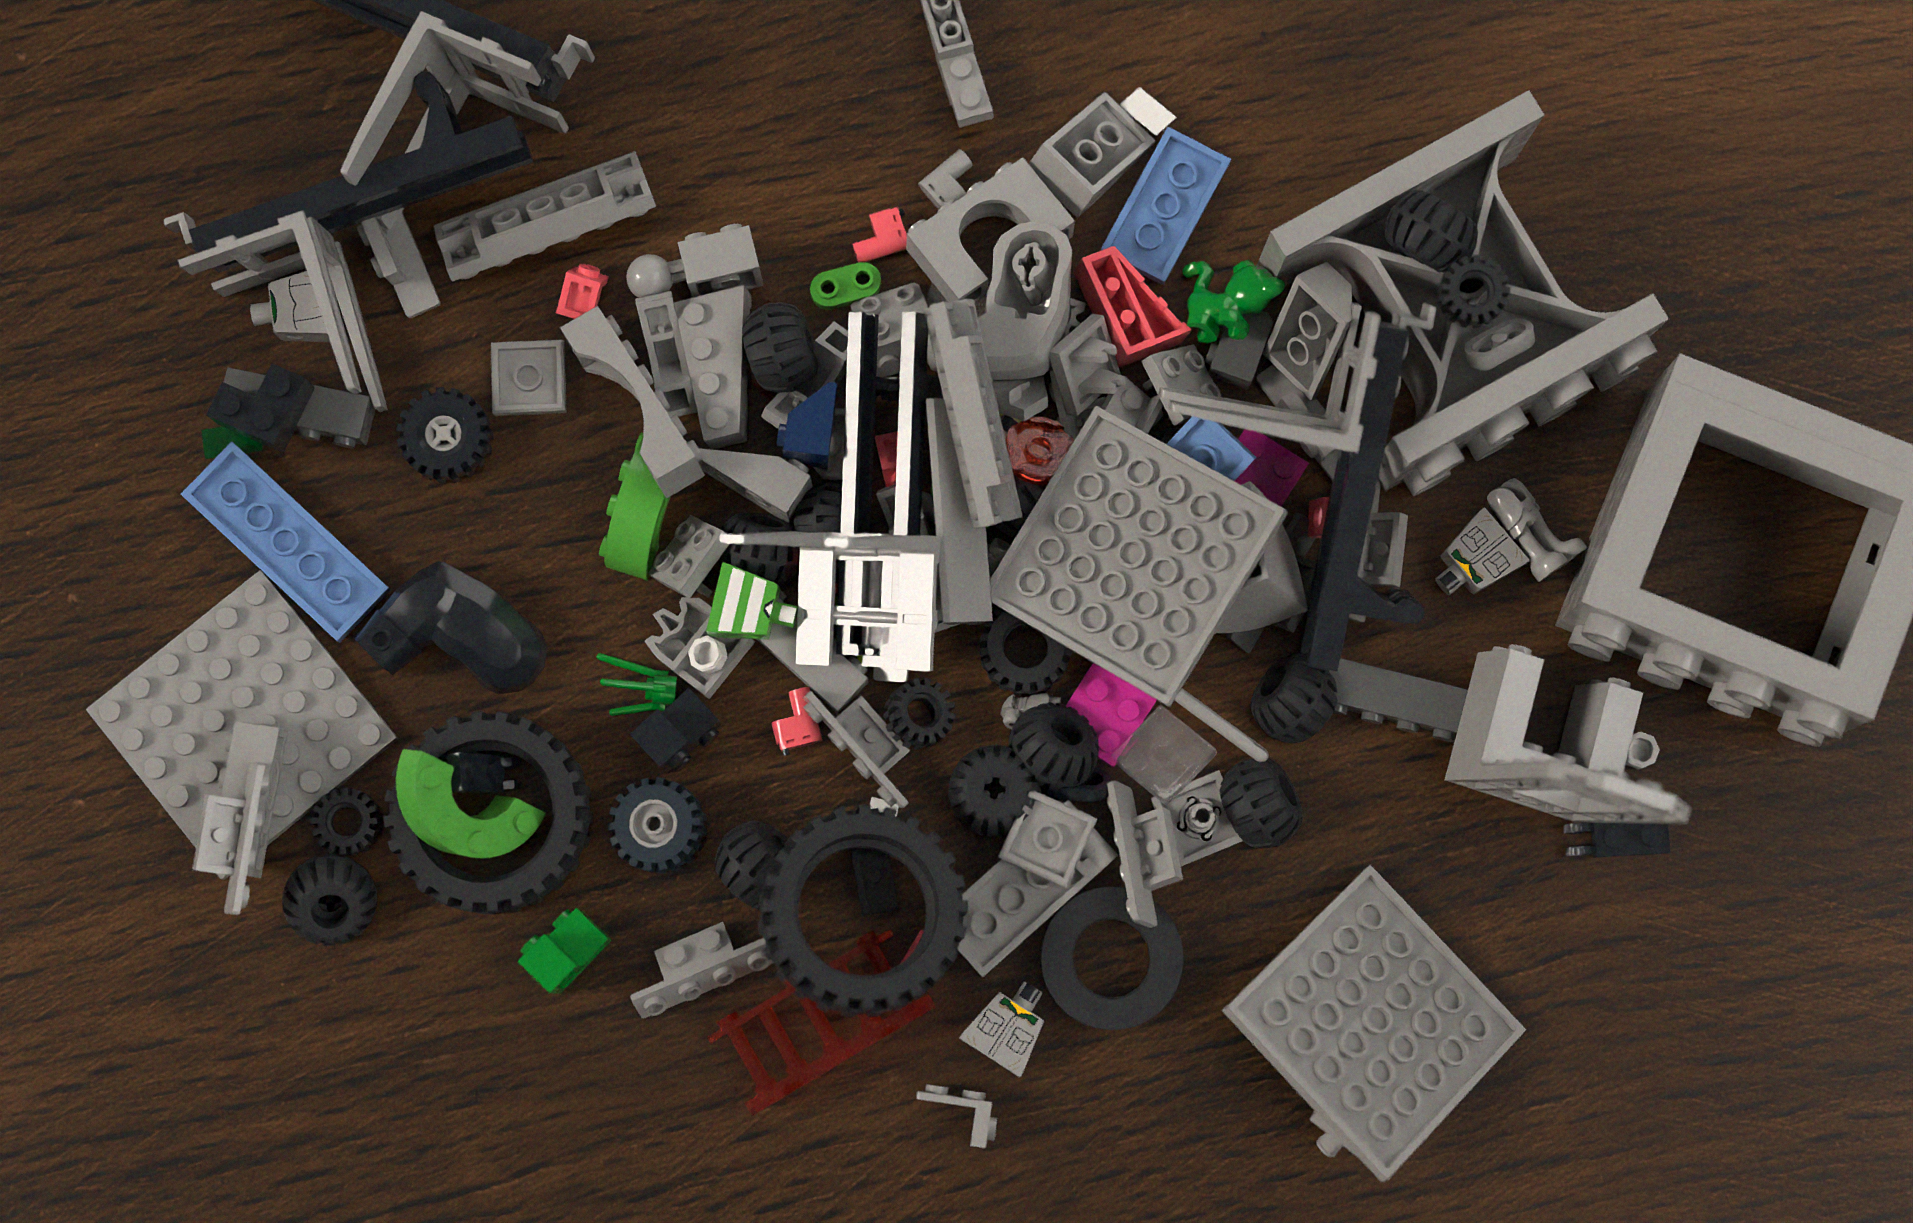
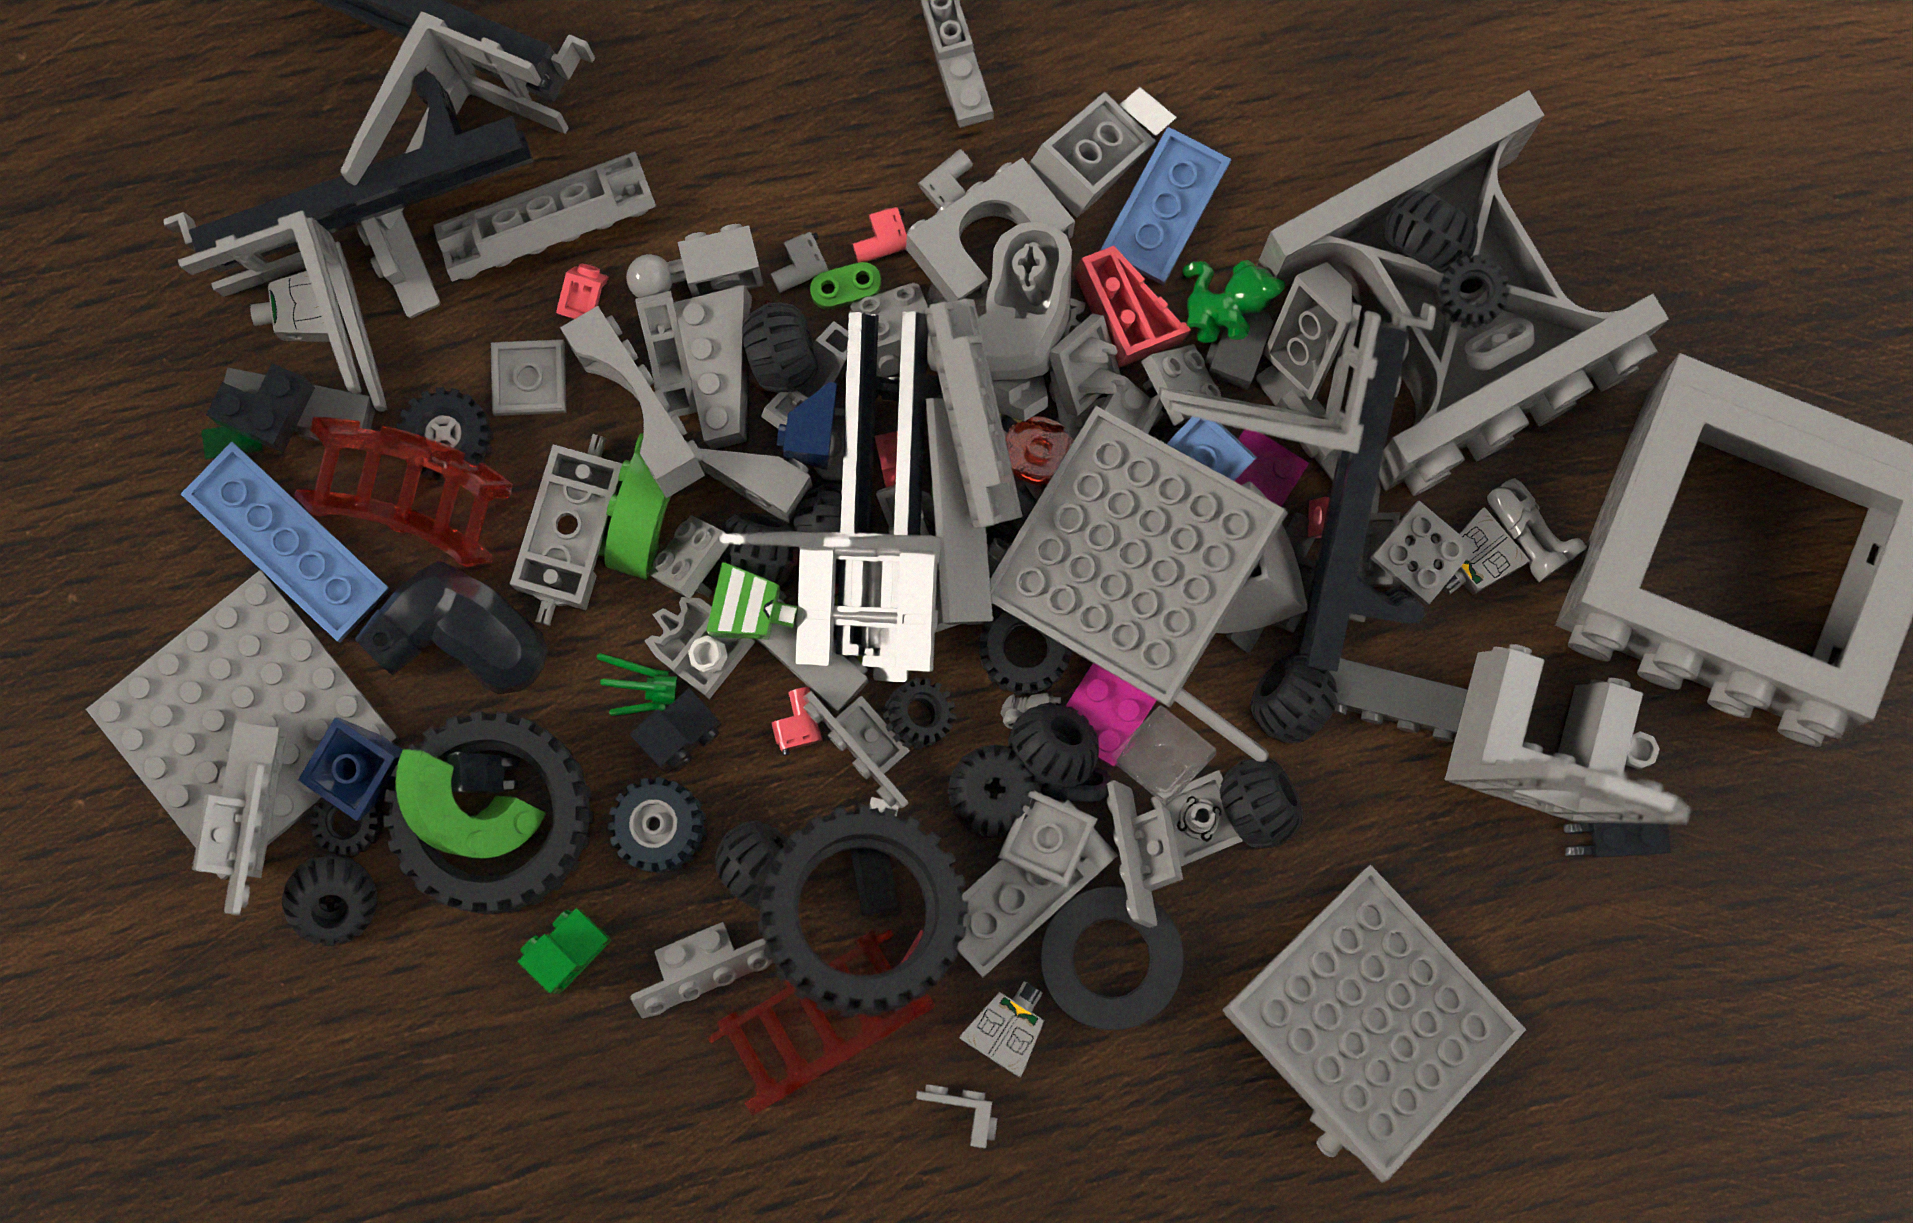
none -> clear red fence [295,417,513,566]
none -> dark blue slope [298,717,403,821]
none -> light grey brick [510,434,622,626]
none -> light grey piece [771,232,828,293]
none -> light grey plate [1370,501,1475,605]

